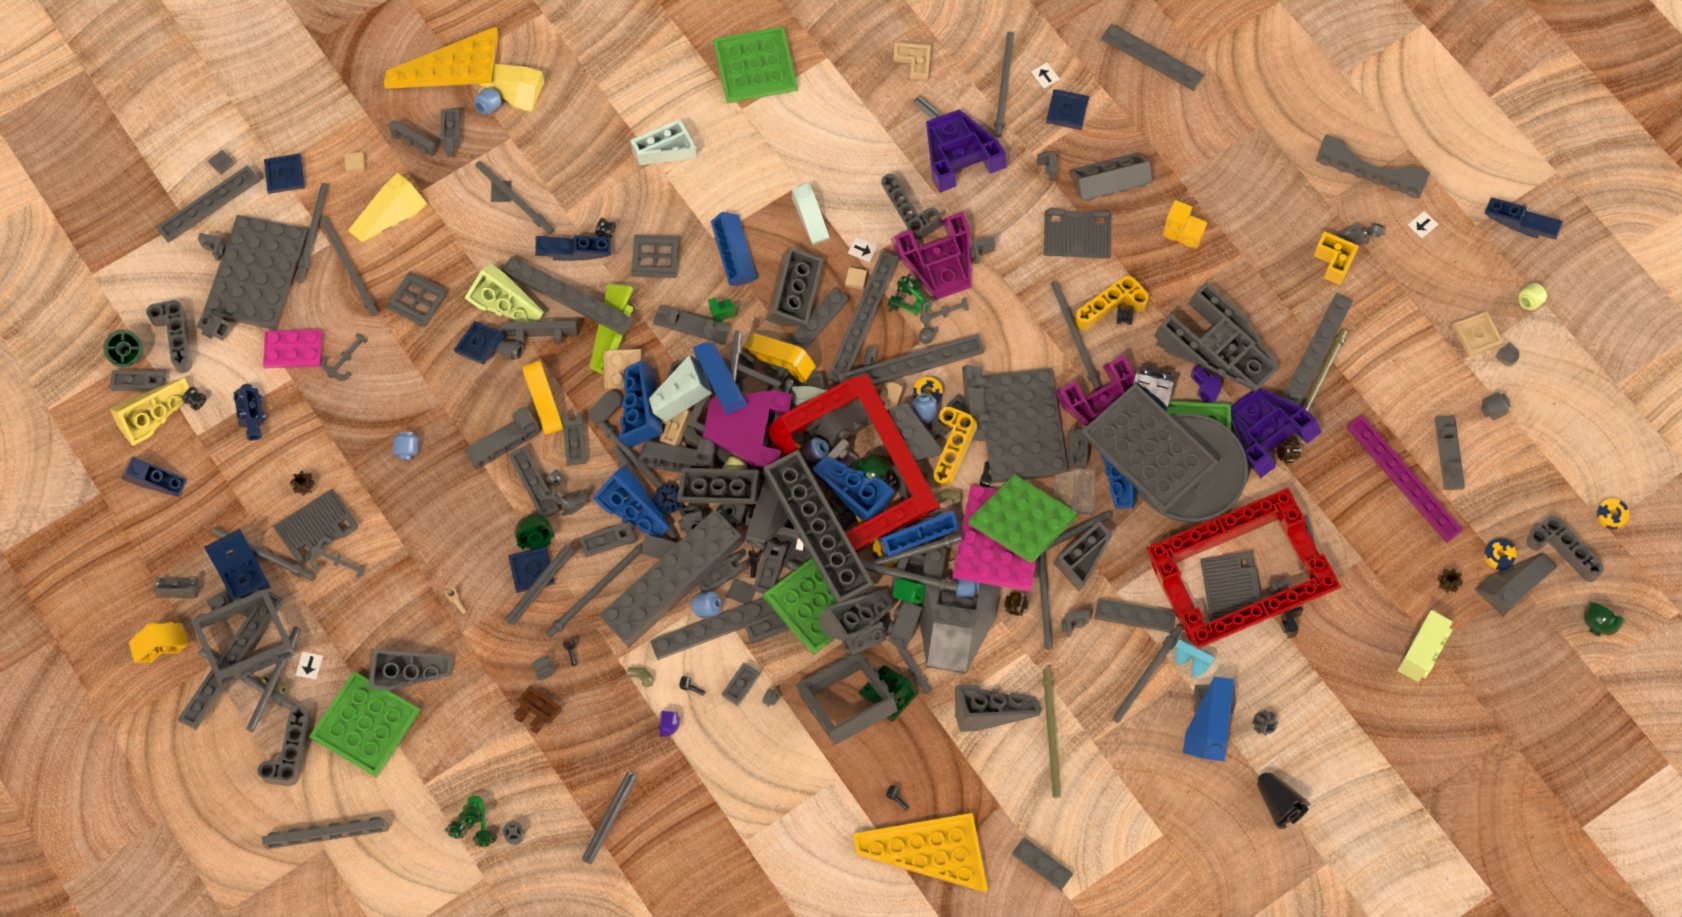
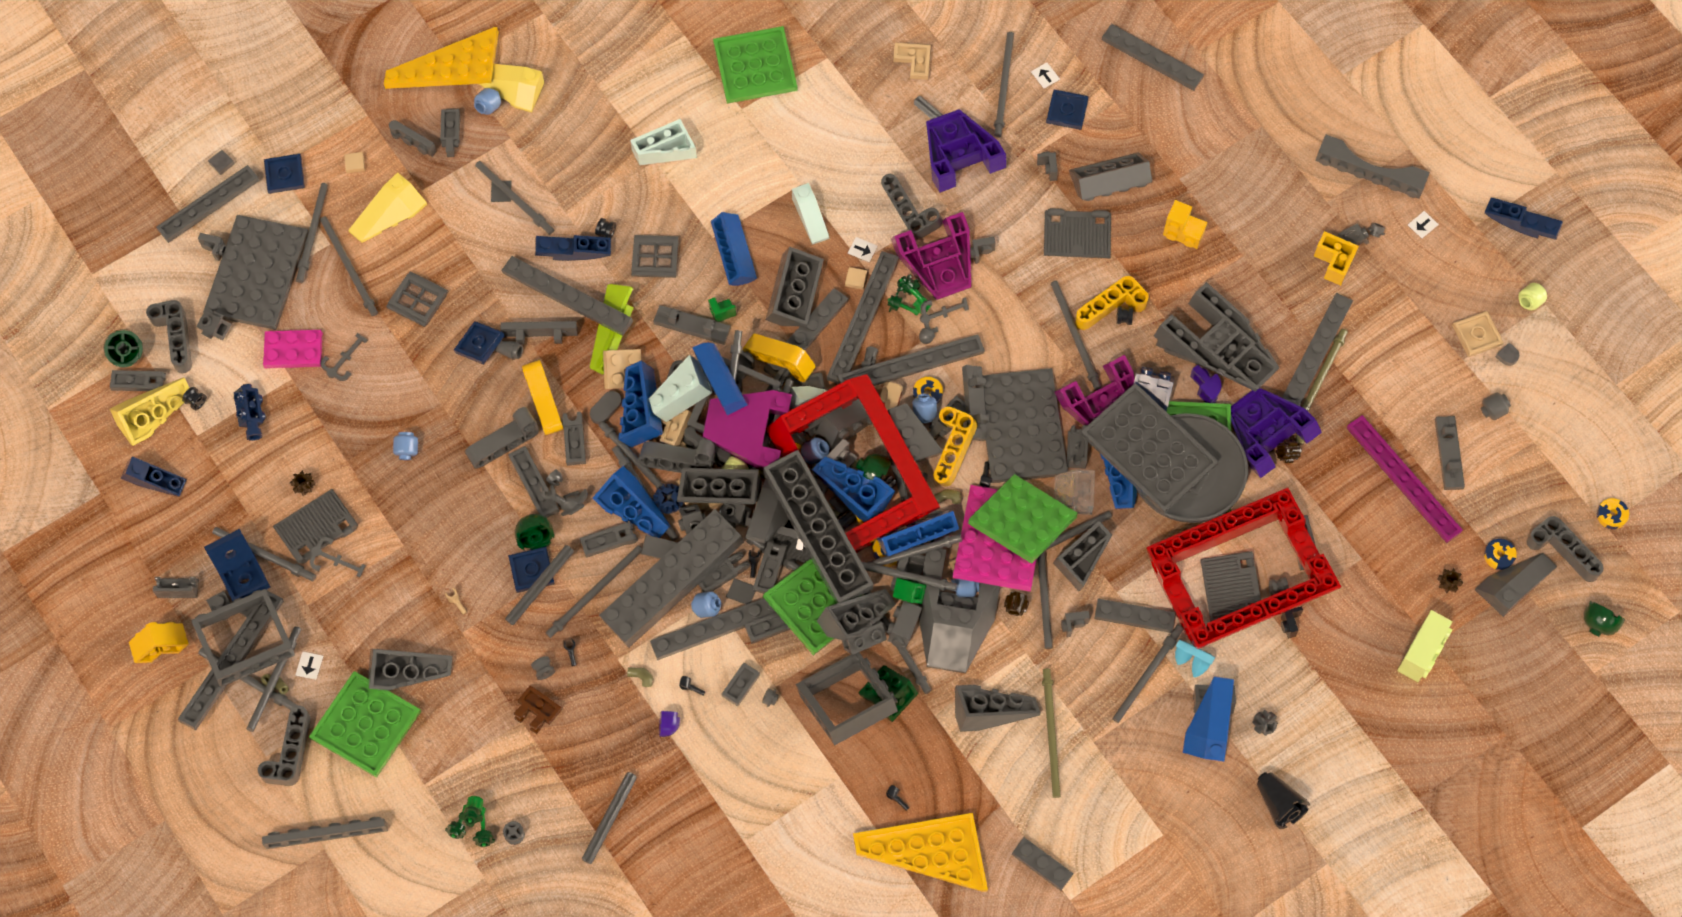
yellowish green wedge [465,263,544,322] -> none

